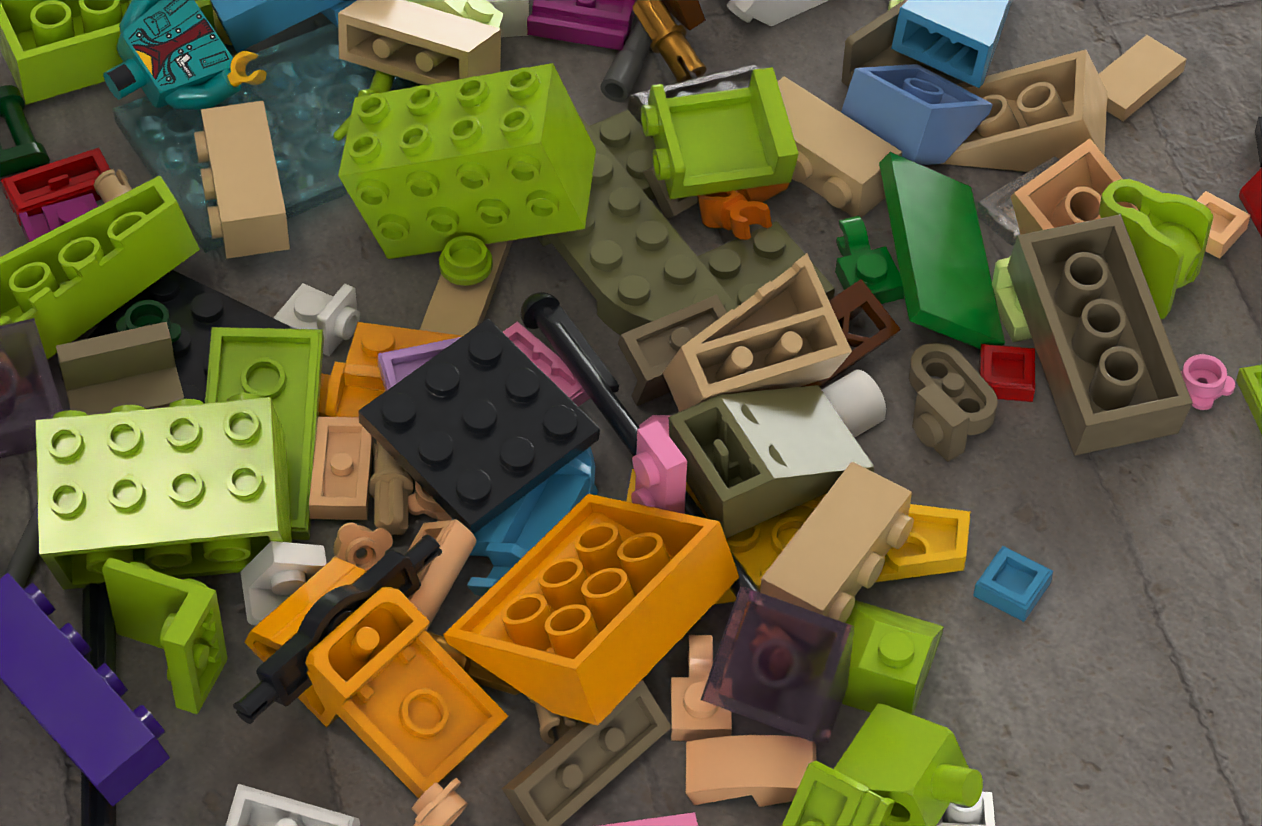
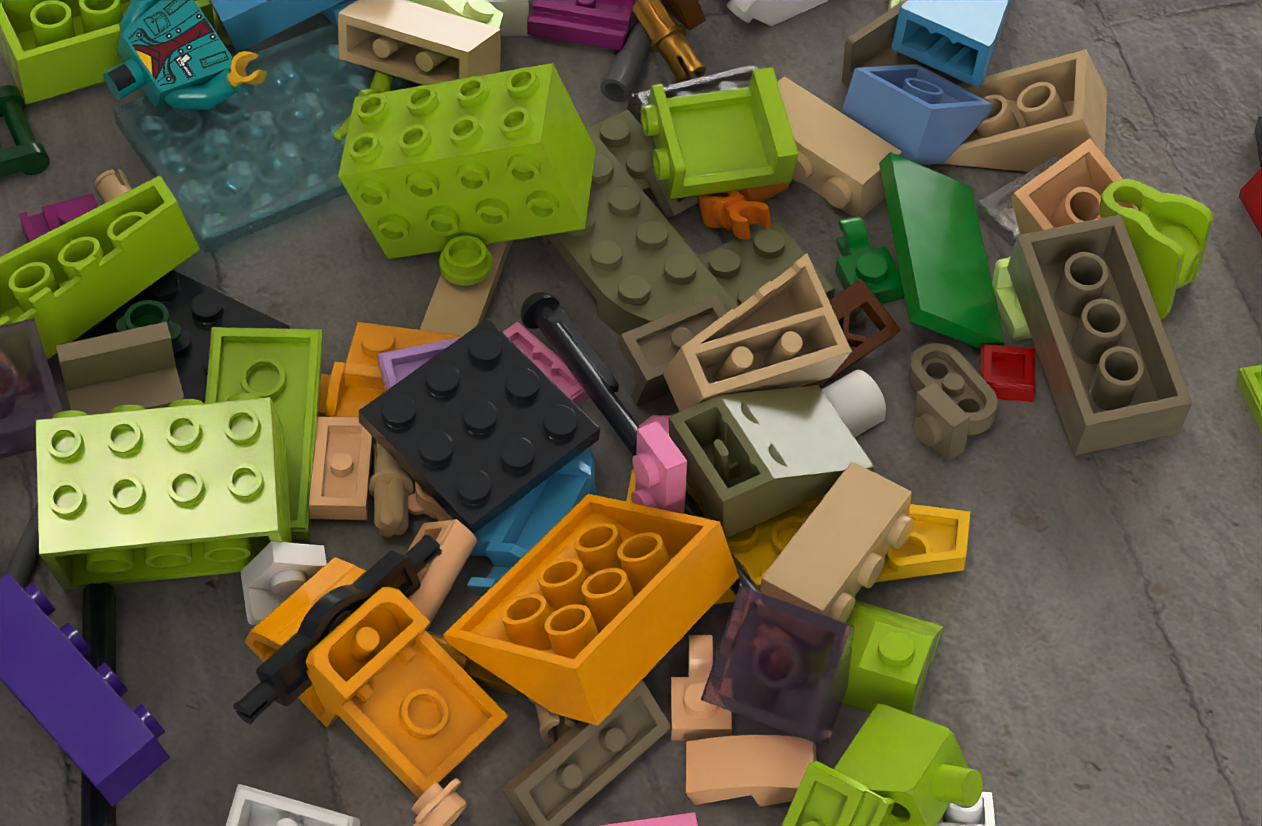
red tile [1,147,111,226] -> none
lime bracket [102,557,228,715] -> none
tan brick [194,101,290,259] -> none
white bracket [274,283,360,356] -> none
light nougat plate [330,522,393,571] -> none
dark azure tile [973,546,1053,622] -> none
tan tile [1099,35,1186,121] -> none
bright pink plate [1181,354,1235,410] -> none
light nougat plate [1197,191,1250,259] -> none

